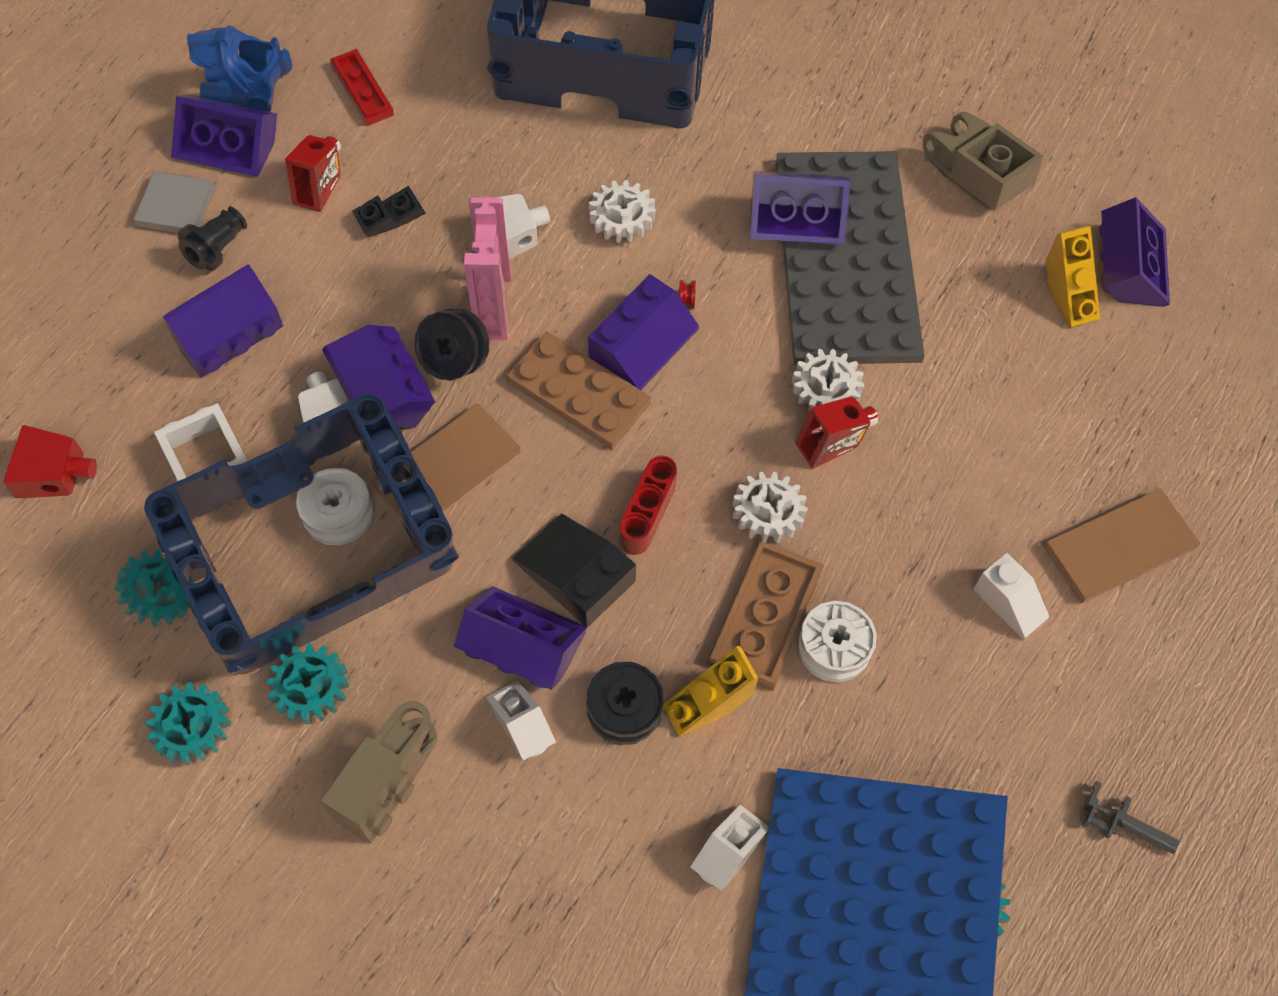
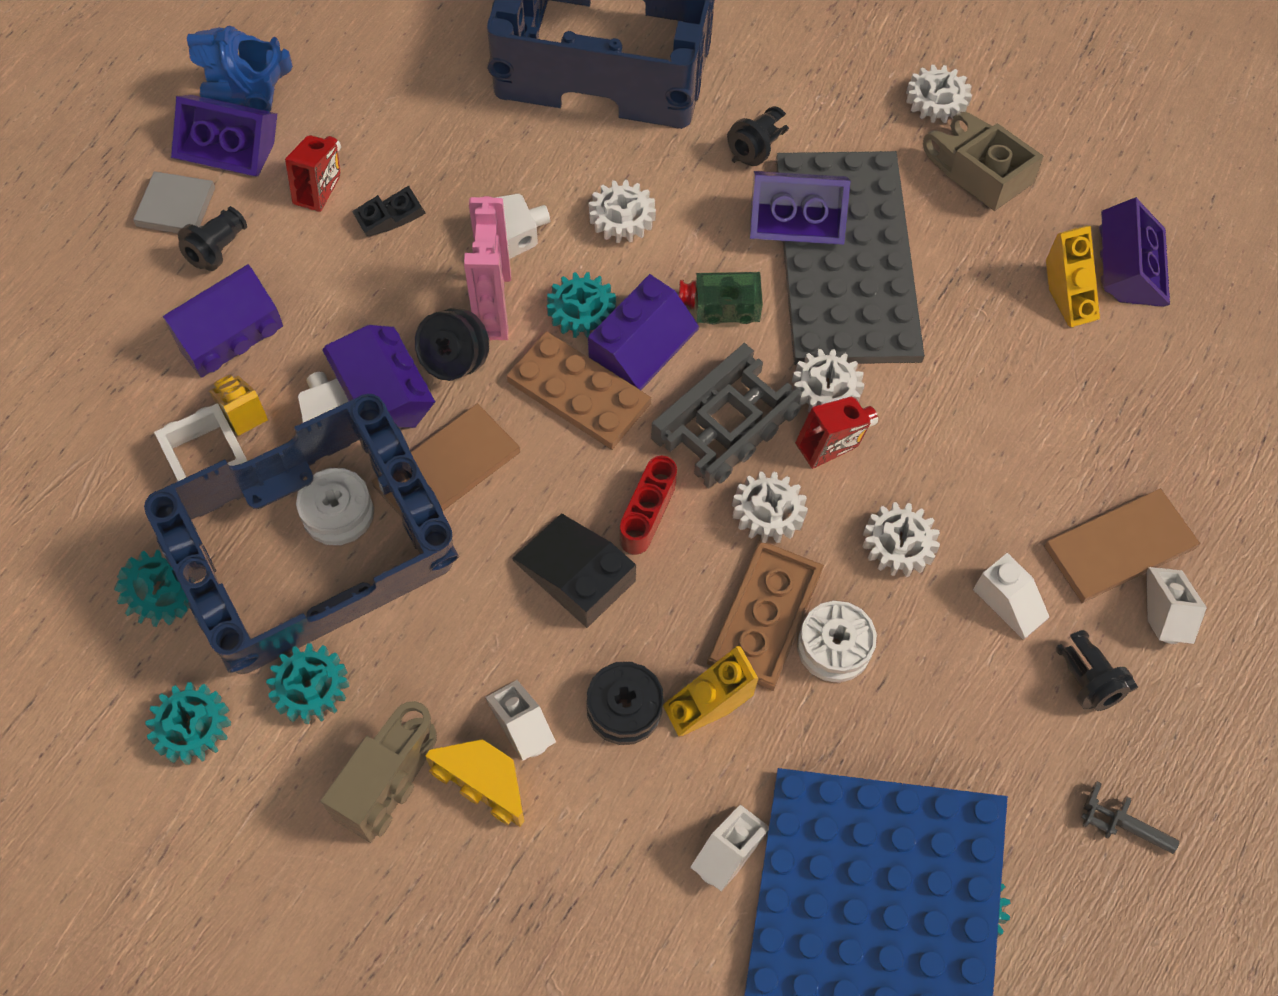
red torso [3,425,97,498] -> none
red tile [330,49,394,126] -> none
dark purple slope [454,586,587,690] -> none
none -> yellow slope [209,375,268,436]
none -> yellow slope [425,739,525,827]
none -> teal gear [547,272,616,338]
none -> dark grey fence [651,343,802,489]
none -> clear green brick [695,272,763,325]
none -> black piece [727,106,789,166]
none -> white gear [863,502,940,577]
none -> white gear [906,65,972,123]
none -> black piece [1056,630,1138,711]
none -> white slope [1147,567,1207,644]

